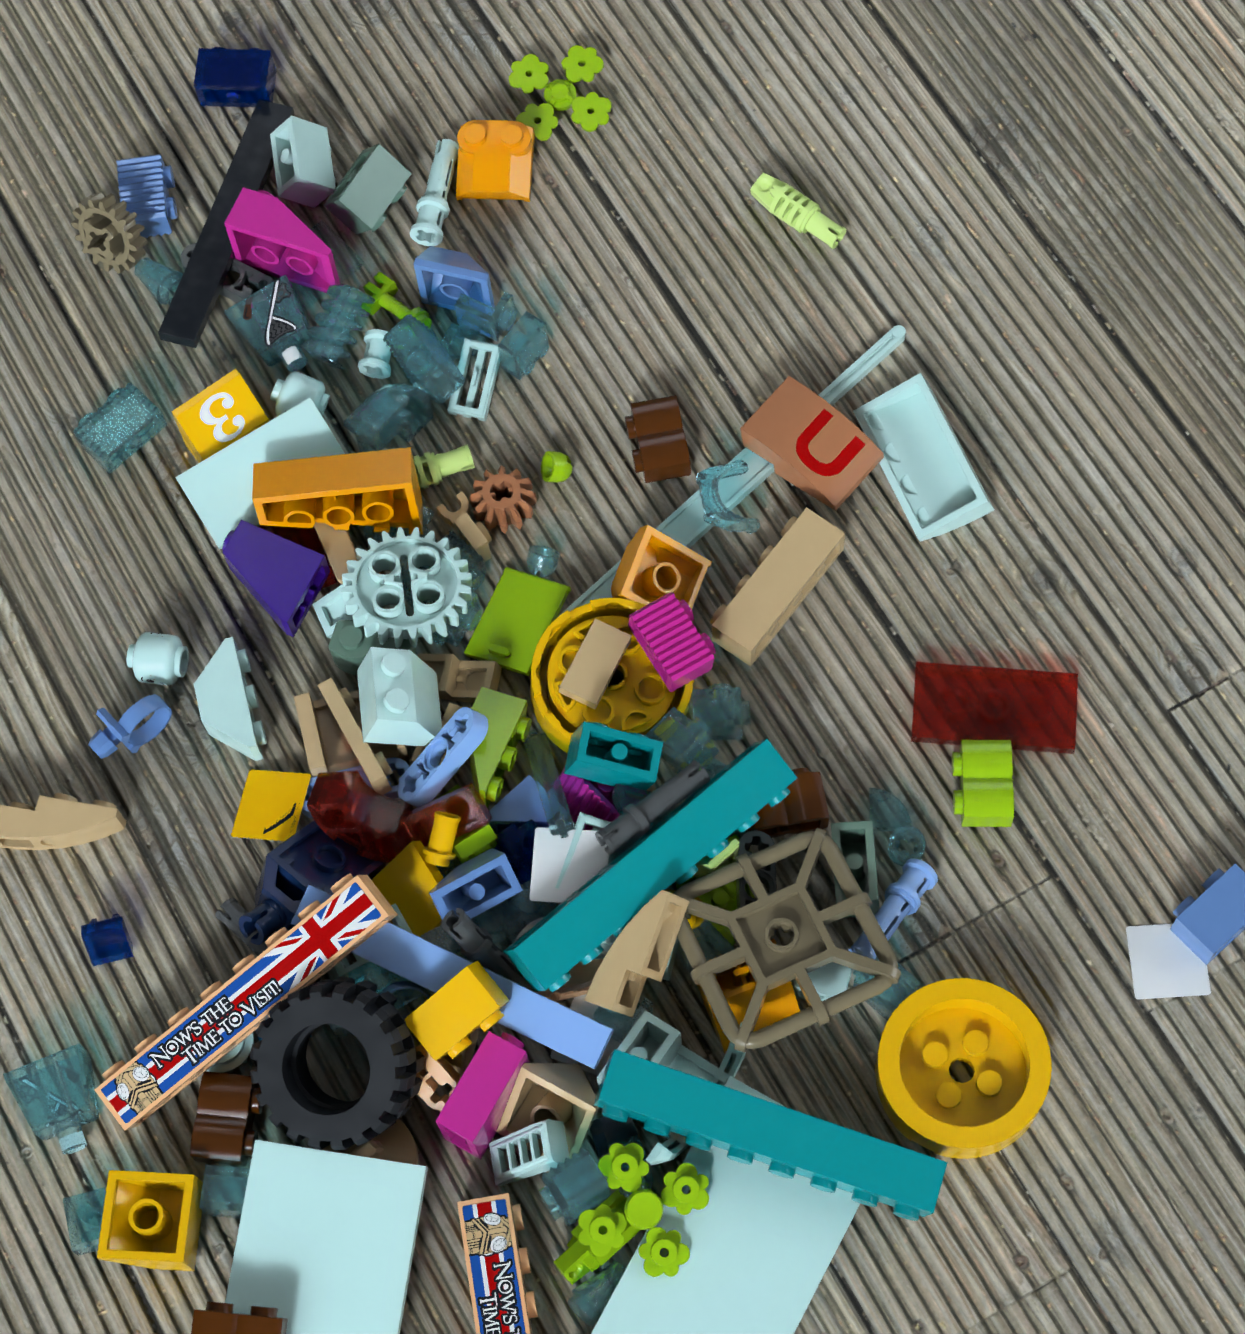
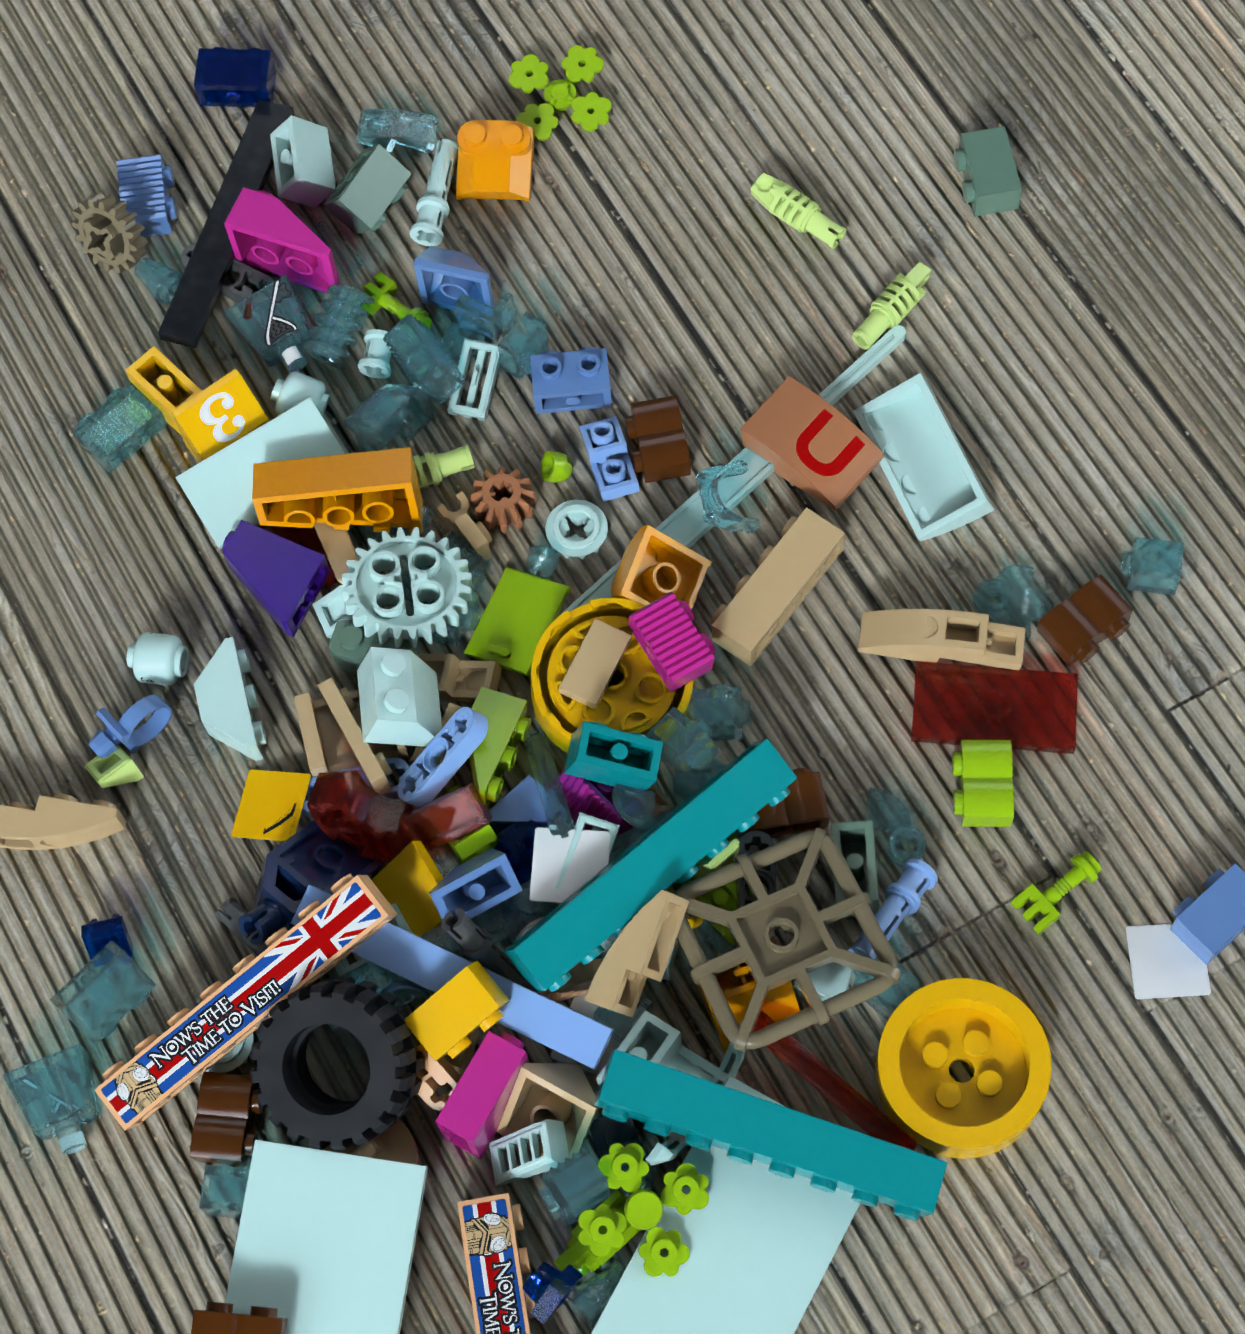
clear light blue piece [63,1187,106,1256] -> none
yellow slope [97,1170,205,1271] -> none
yellow pin [422,811,461,867] -> none
dark grey pin [595,760,710,855] -> none
none -> clear light blue brick [50,940,156,1045]
none -> yellowish green slope [84,744,144,788]
none -> yellow brick [125,346,202,436]
none -> clear light blue slope [356,109,438,154]
none -> clear blue tile [522,1262,583,1325]
none -> medium blue brick [530,347,612,414]
none -> light aqua gear [545,500,608,560]
none -> light blue slope [579,416,640,502]
none -> clear red axle [742,1010,917,1151]
none -> yellowish green hinge [852,262,931,350]
none -> tan slope [857,609,1026,671]
none -> sand green brick [954,126,1022,217]
none -> clear light blue plate [973,565,1054,640]
none -> lime hinge [1010,851,1102,935]
none -> reddish brown brick [1037,575,1133,666]
none -> clear light blue brick [1121,537,1184,595]

